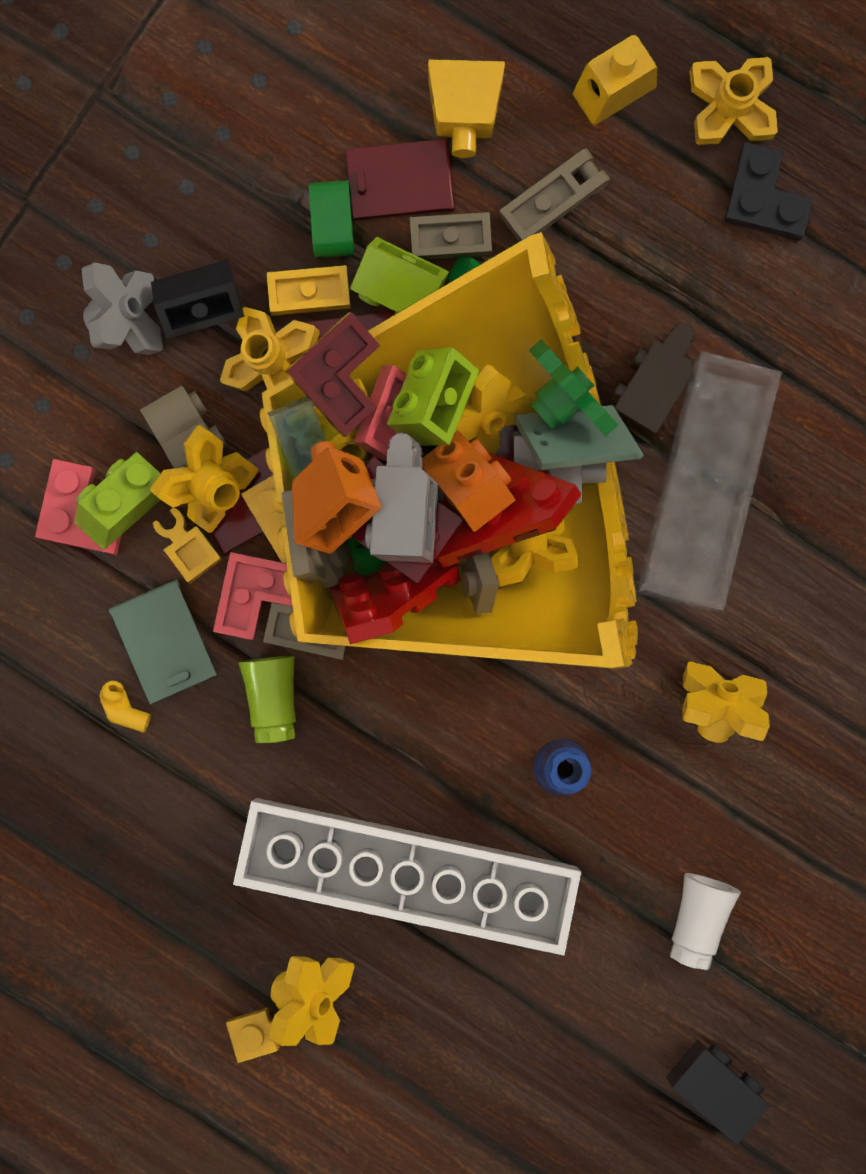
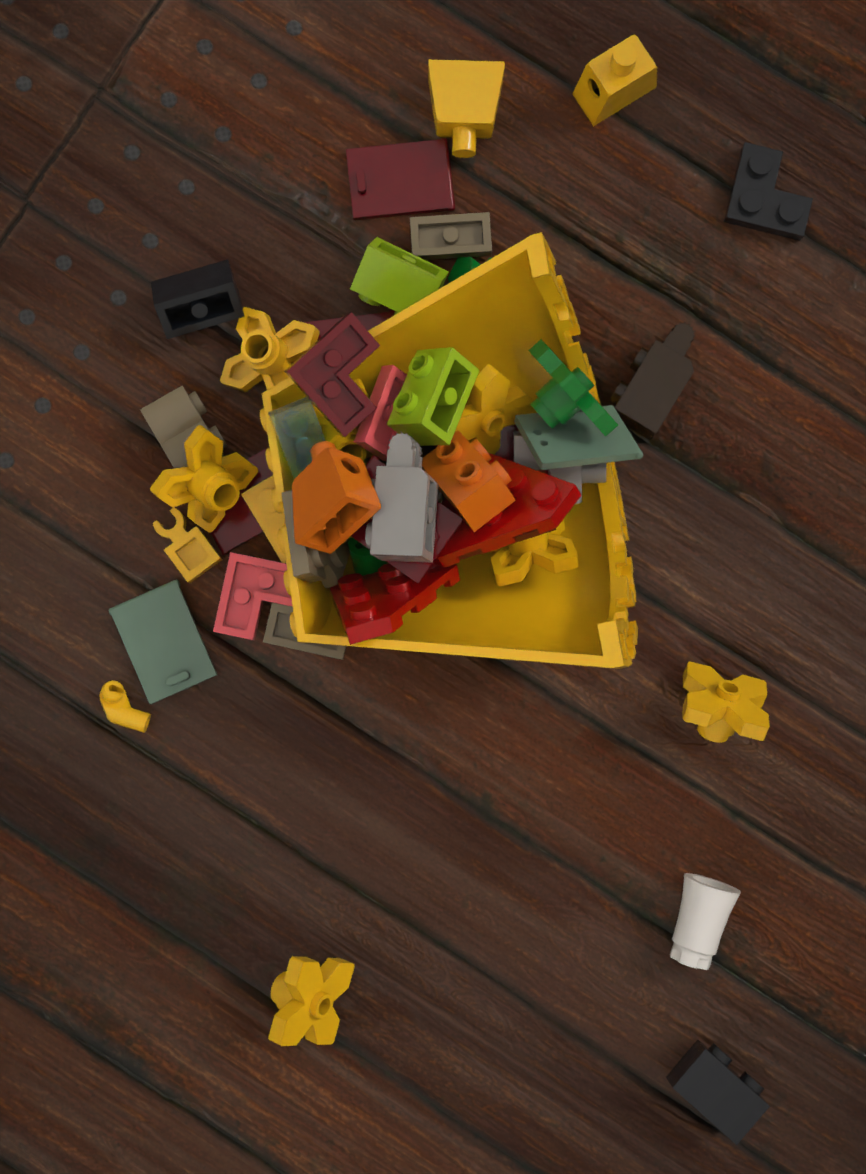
coral plate [35,459,122,555] -> none
lime brick [74,452,161,550] -> none
light grey plant [82,263,163,355] -> none
yellow plate [226,1007,280,1063] -> none
white brick [233,798,581,955] -> none
lime plant [238,655,296,743] -> none
yellow plate [267,265,351,316] -> none
green beam [309,180,354,258] -> none
dark tan plate [457,553,499,614] -> none
dark tan plate [499,148,611,242] -> none
blue plant [534,739,591,796] -> none
clear brick [636,352,782,613] -> none
yellow plant [690,57,778,145] -> none

